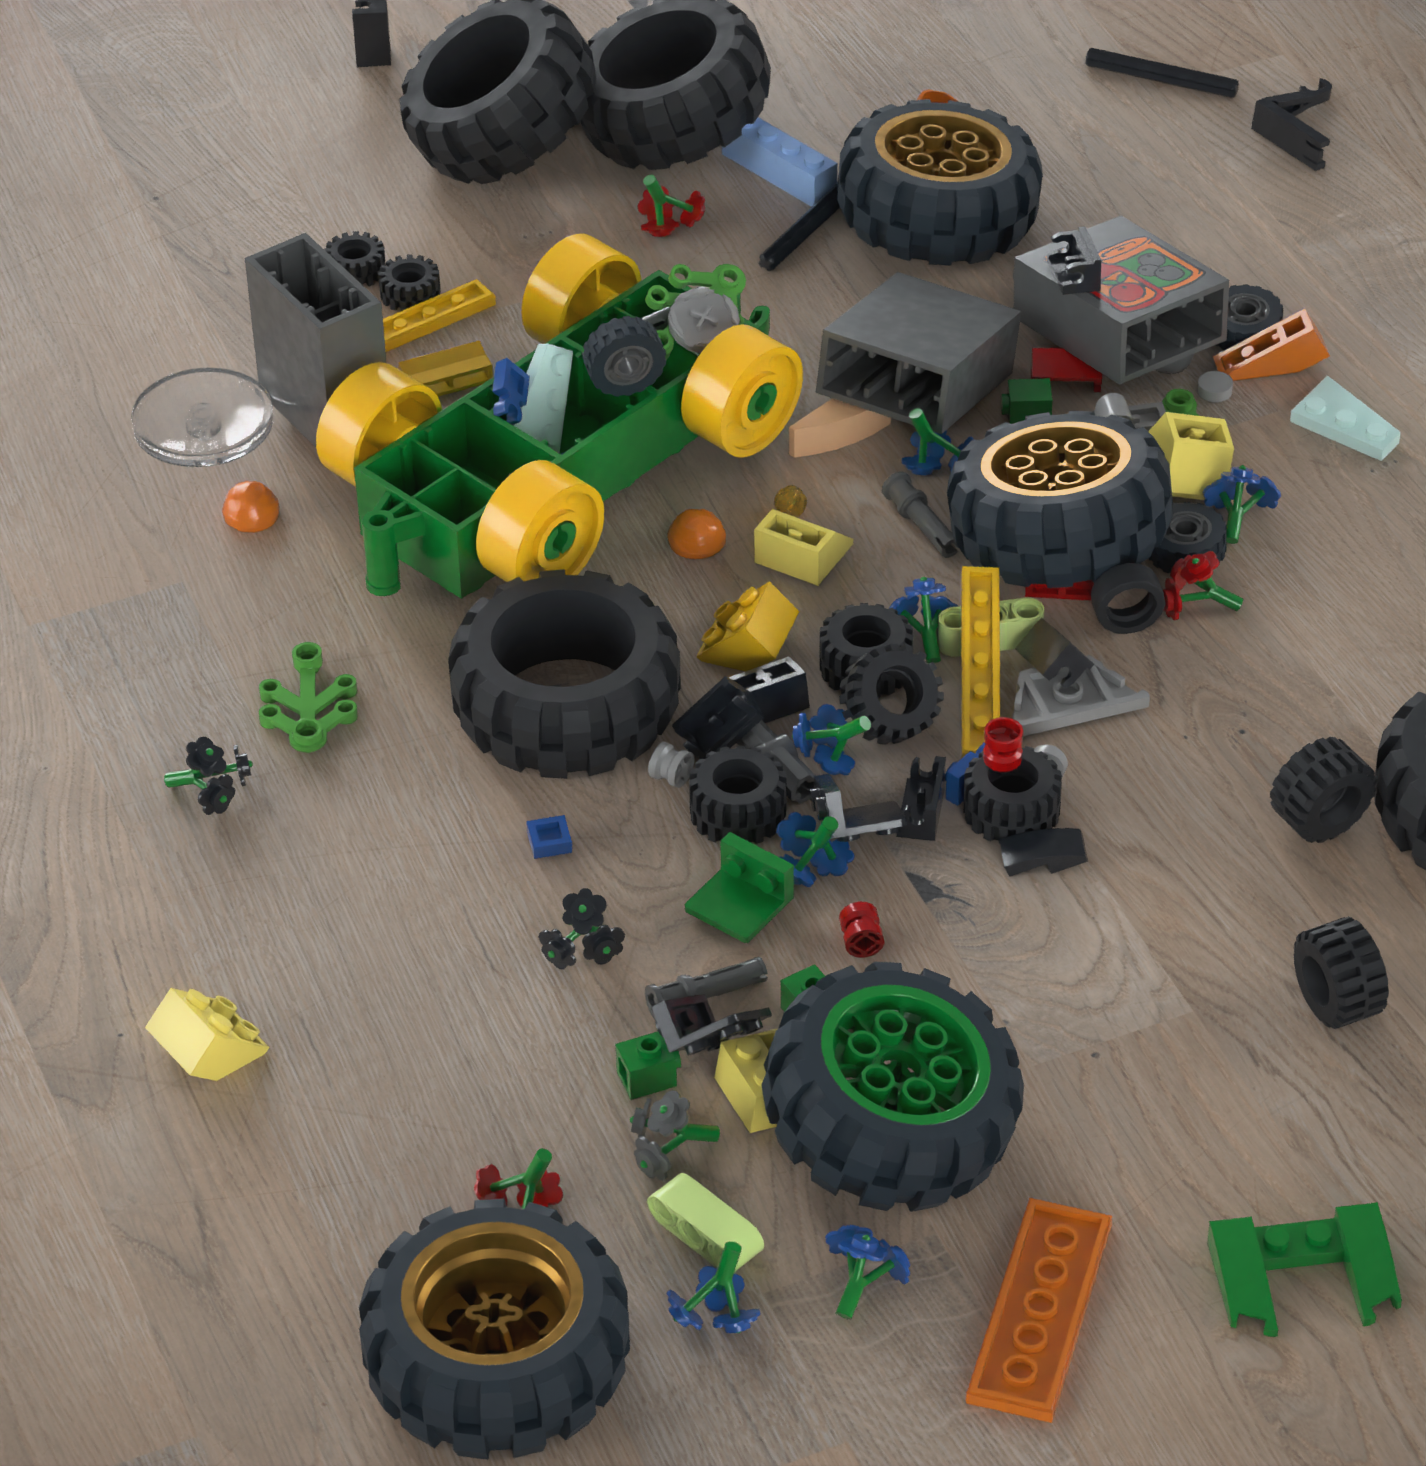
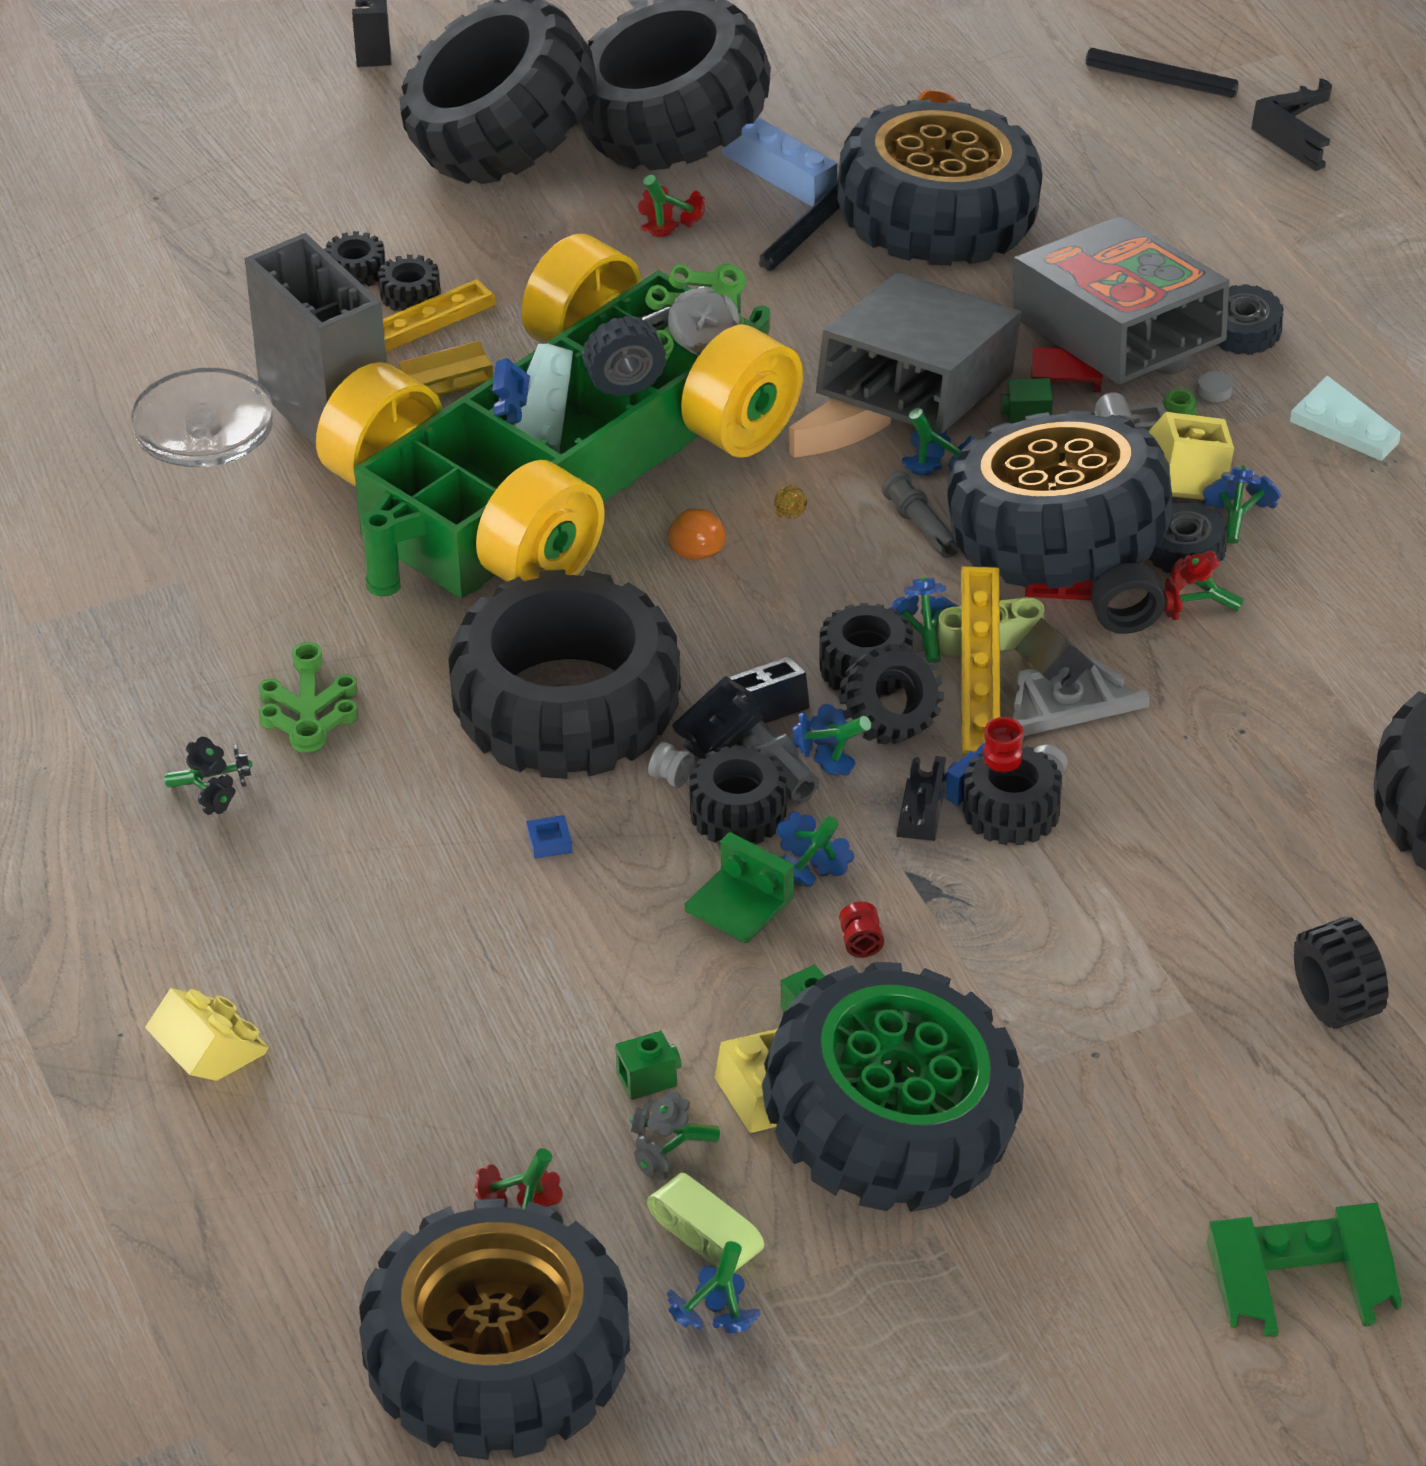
orange piece [222,480,280,533] -> none
black plant [538,888,625,969] -> none
dark grey pin [645,957,768,1019] -> none
black bracket [652,994,772,1056] -> none
yellow slope [696,581,800,671] -> none
light yellow slope [754,509,853,586] -> none
black bracket [809,774,907,842] -> none
blue plant [825,1225,910,1320] -> none
orange tile [966,1198,1113,1423] -> none
black slope [999,828,1088,877] -> none
black hinge [1047,226,1102,295] -> none
orange slope [1212,309,1330,381] -> none
black tyre [1270,737,1377,843] -> none

